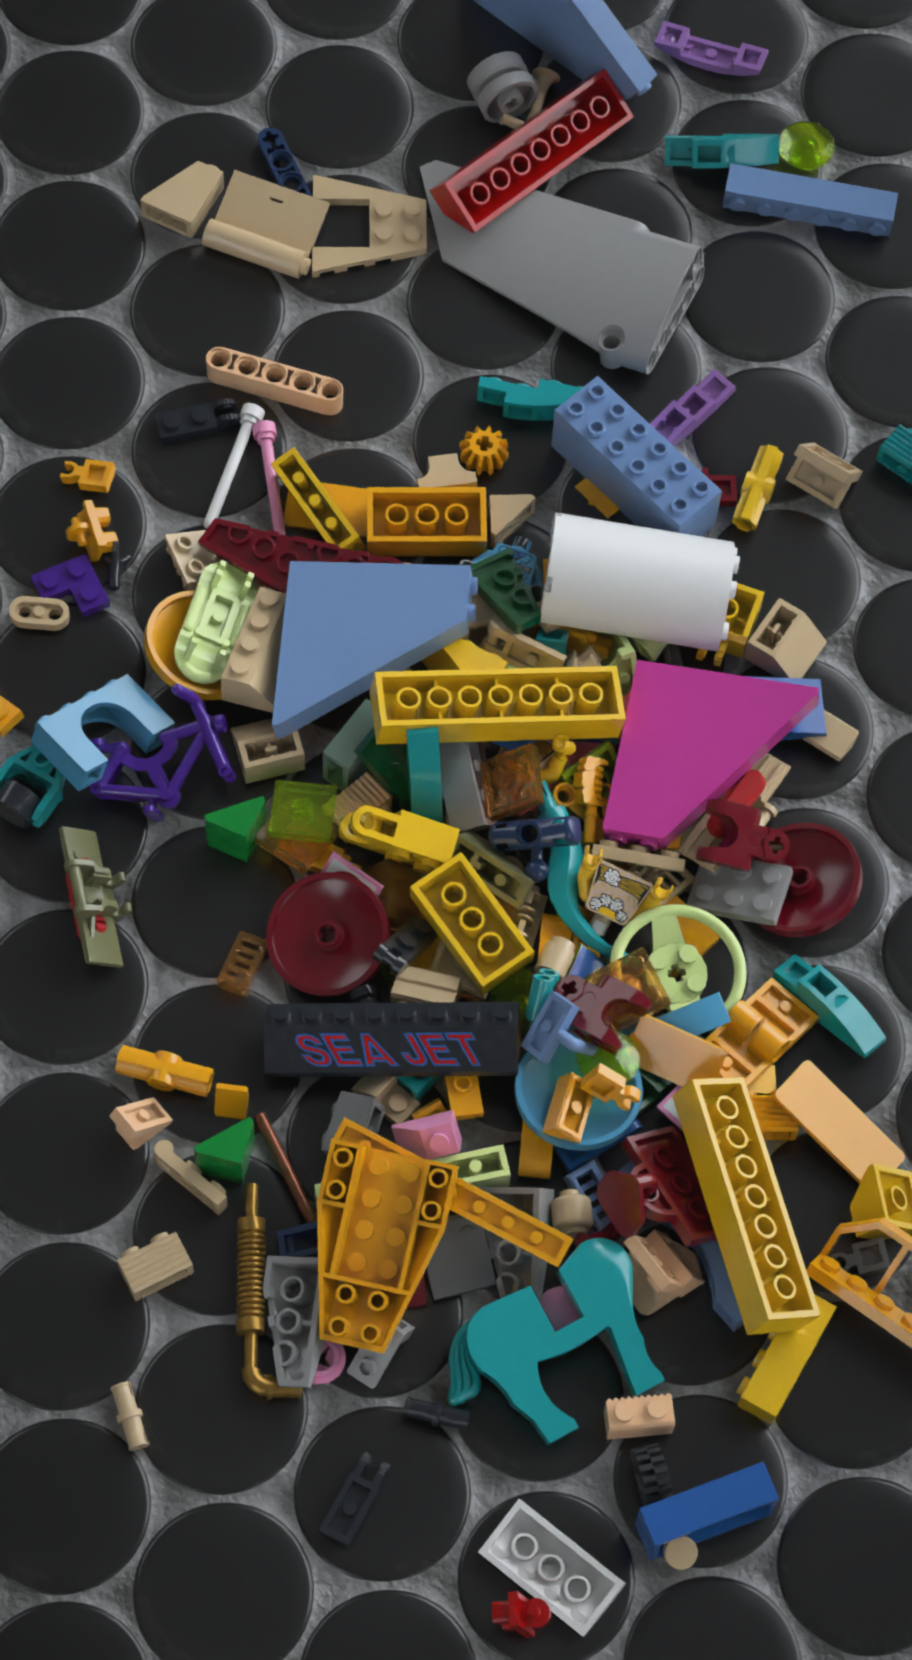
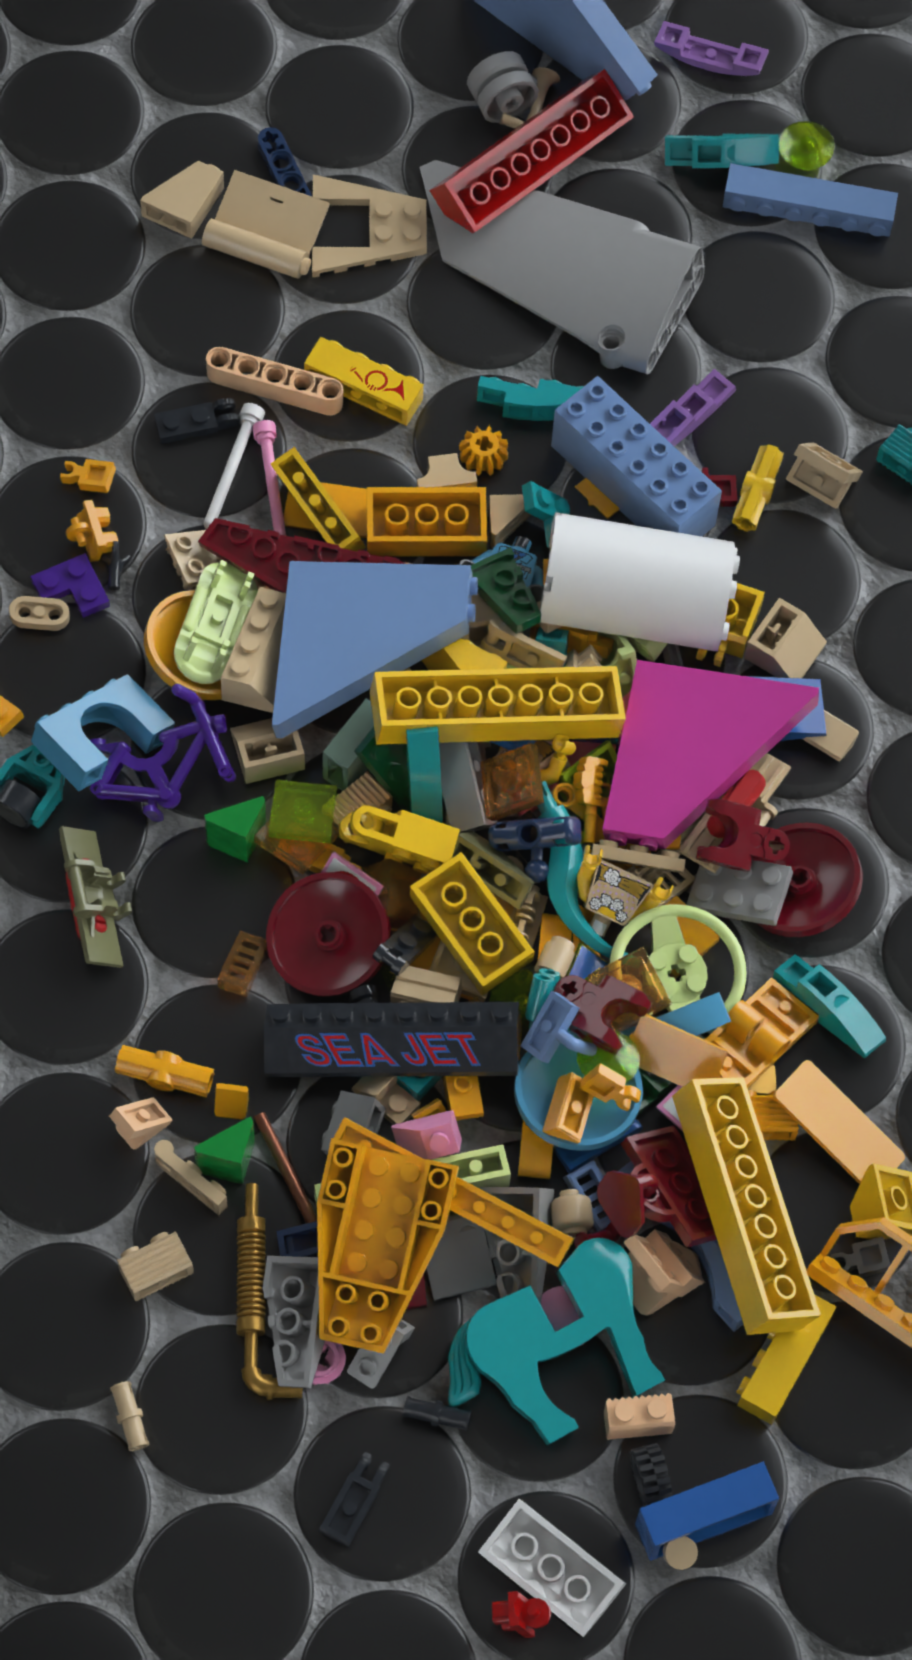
none -> yellow brick [304,337,424,426]
none -> teal plate [522,481,570,548]

